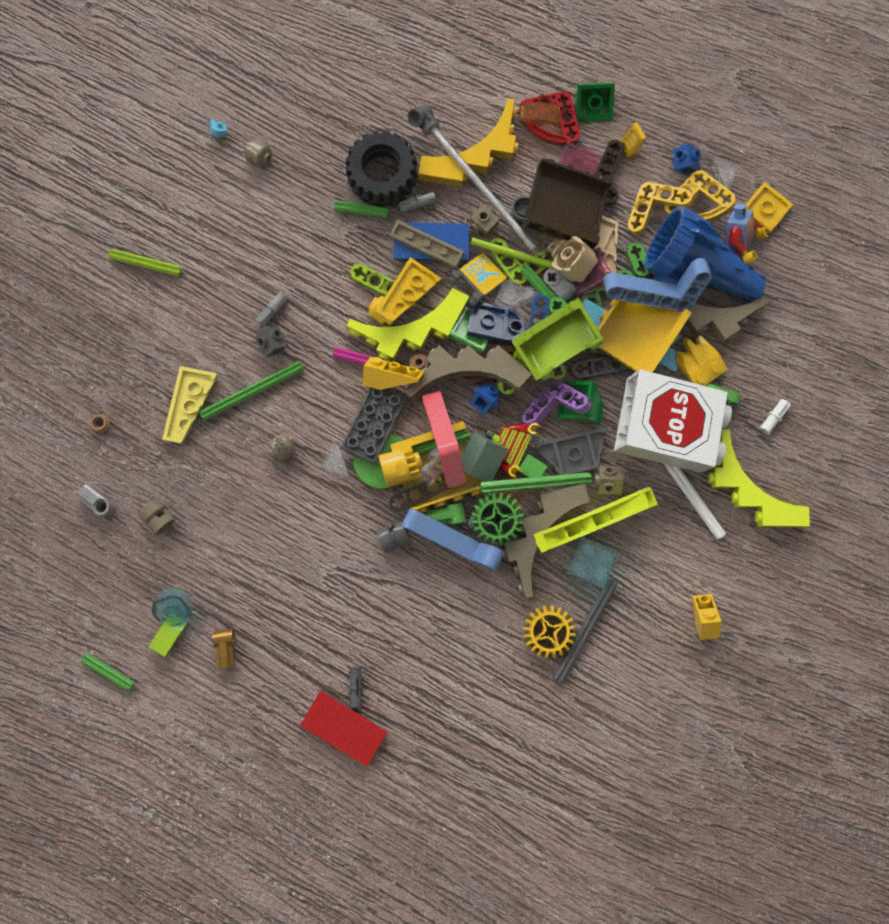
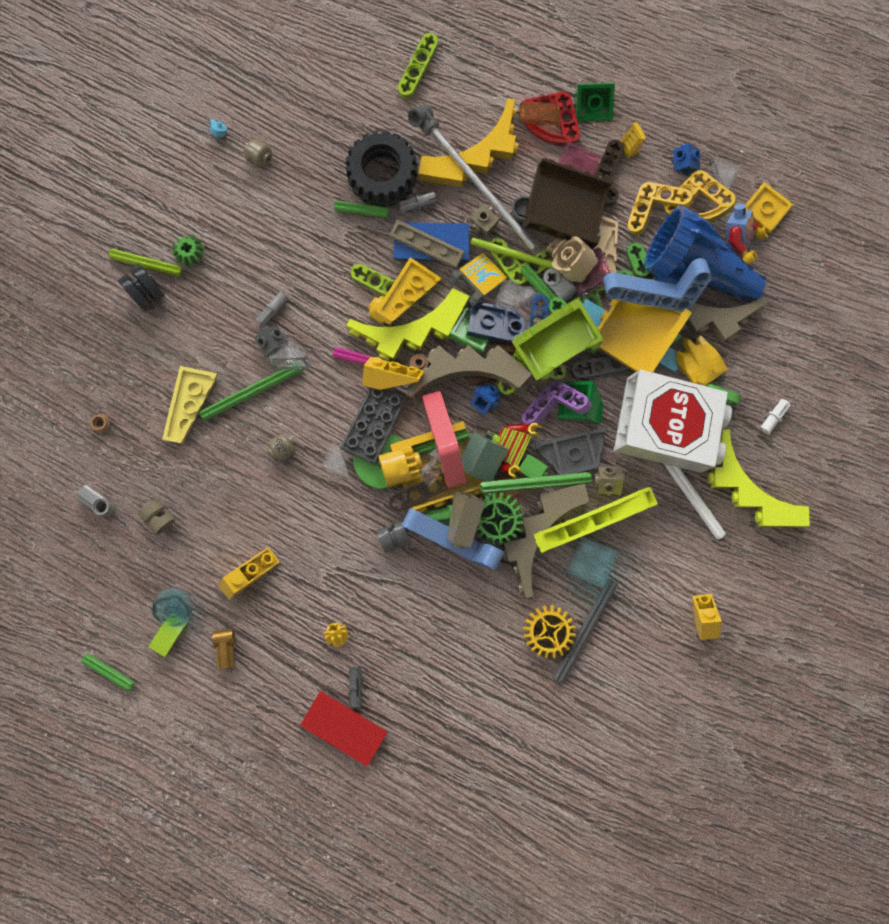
none -> black wheel [117,264,165,313]
none -> bright green gear [172,234,205,267]
none -> yellow slope [218,547,280,601]
none -> clear slope [269,340,311,370]
none -> yellow gear [324,623,349,647]
none -> lime beam [398,33,438,99]
none -> dark tan slope [447,490,485,549]

